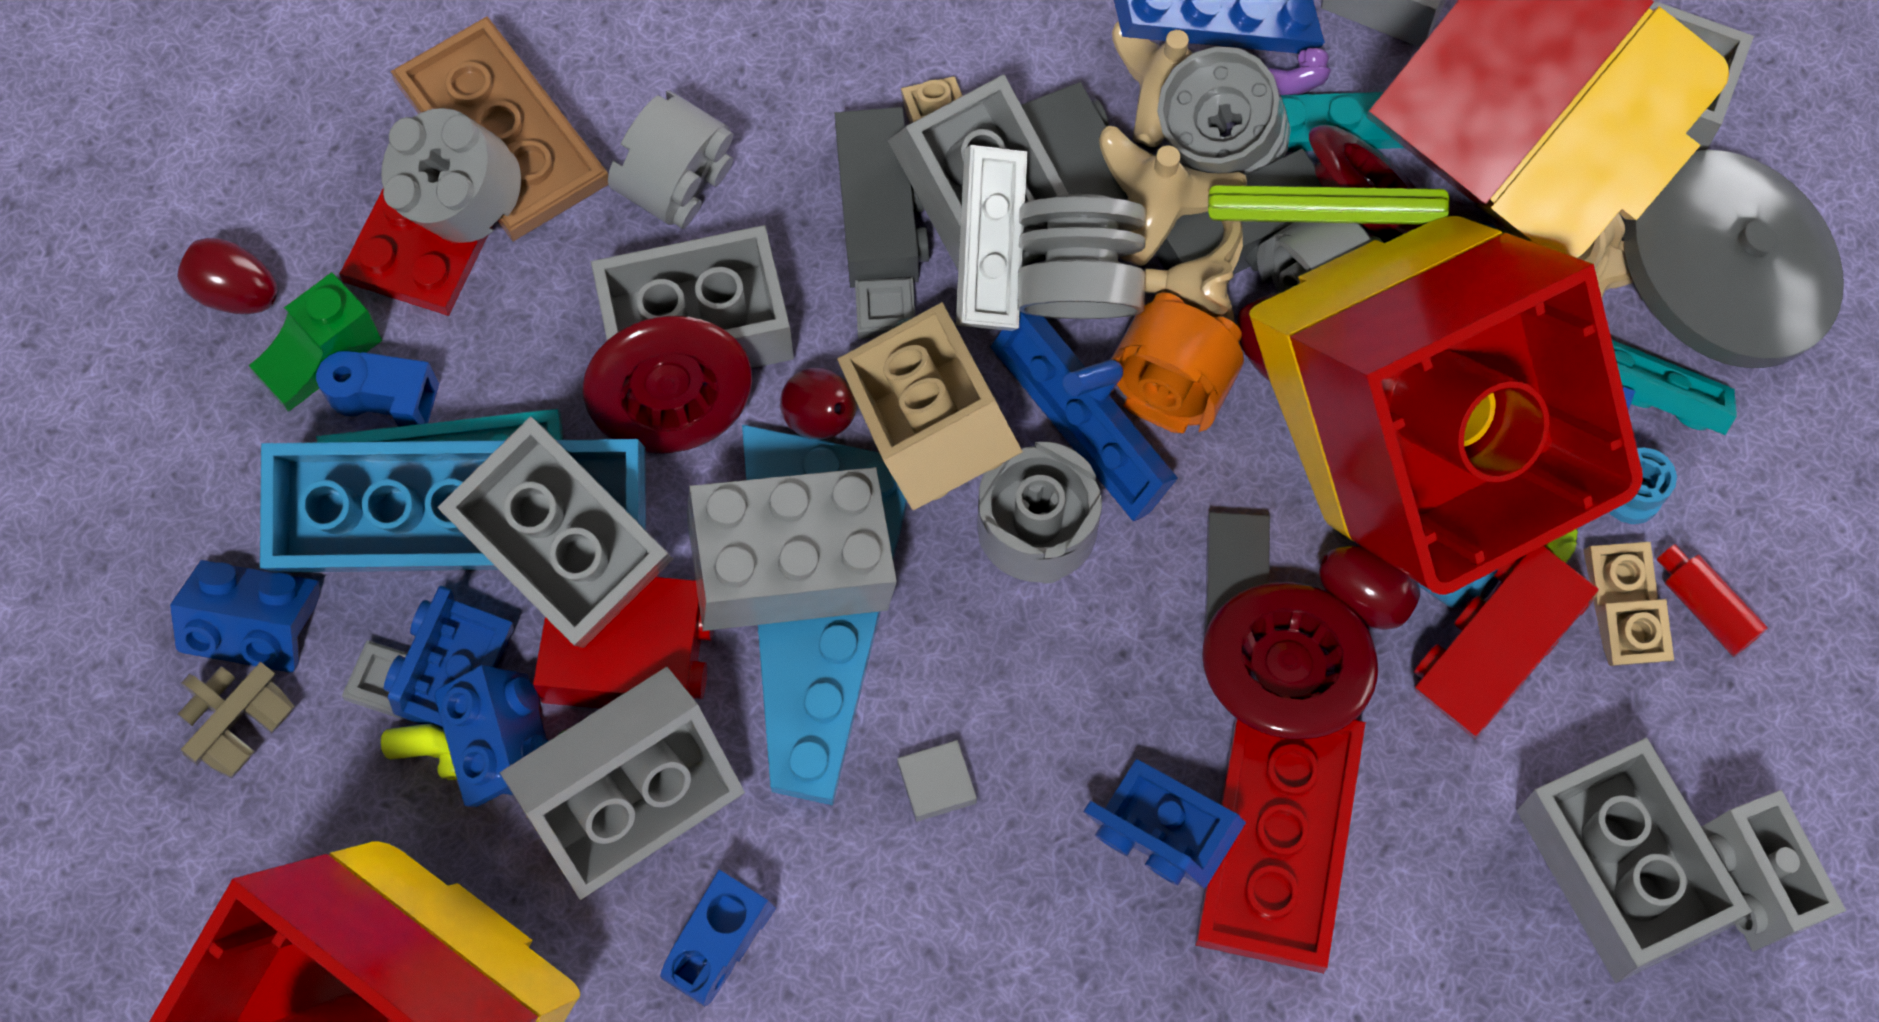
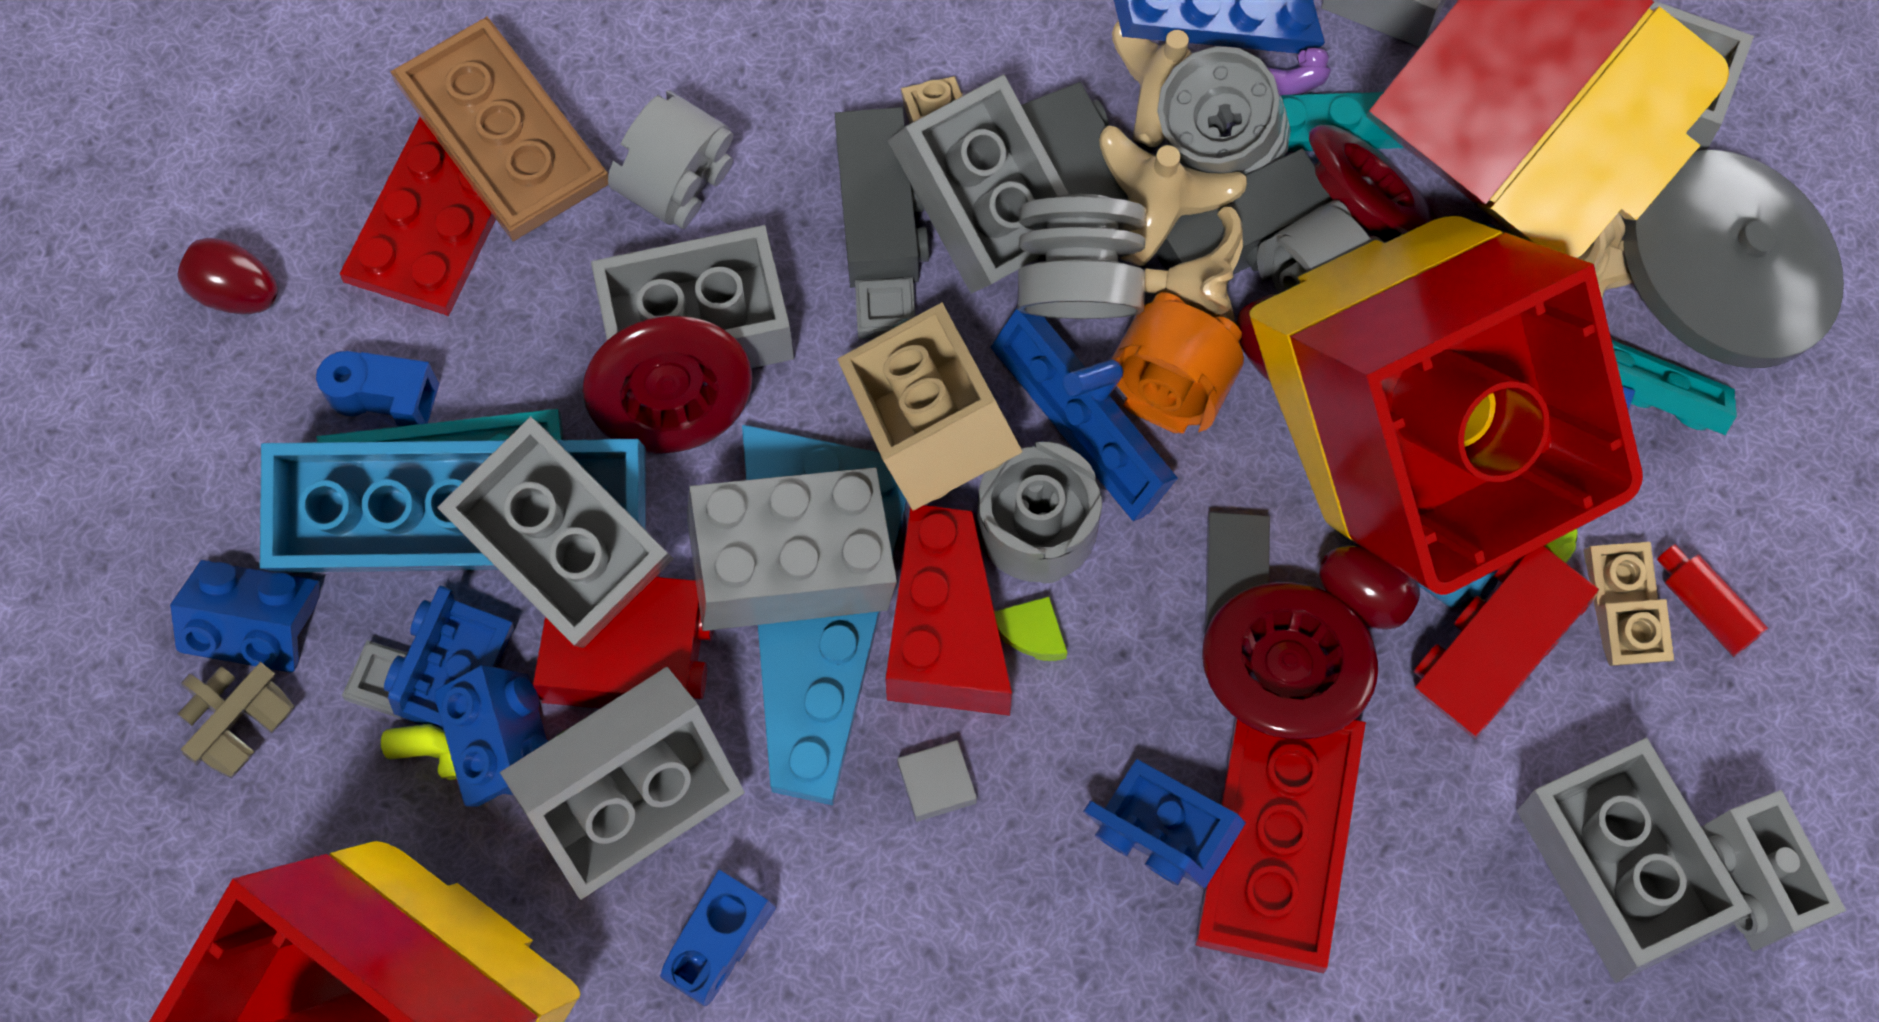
green arch [249,272,382,412] -> none
light grey brick [381,108,521,243] -> none
dark red animal [780,368,857,439] -> none
white tile [956,145,1027,331] -> none
lime axle [1208,185,1449,225] -> none
dark azure wheel [1609,447,1677,524] -> none
none -> red wedge [885,505,1012,716]
none -> lime tile [994,597,1067,661]

